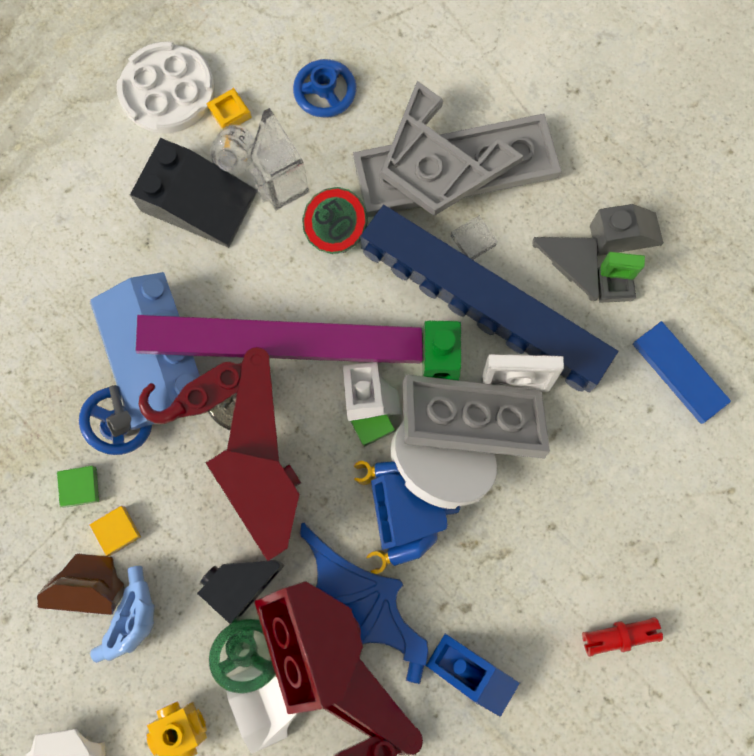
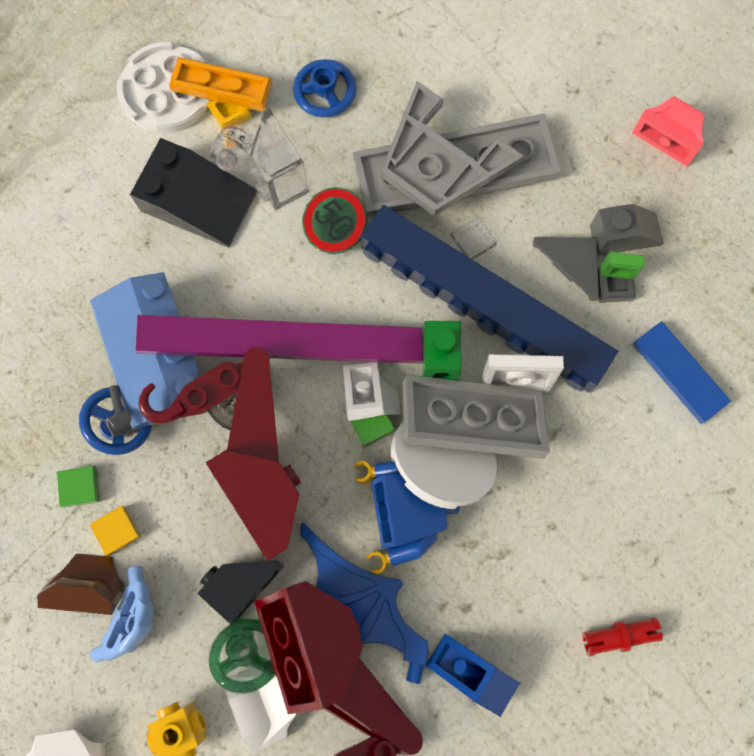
none -> light orange tile [169,57,273,112]
none -> coral slope [632,96,704,166]

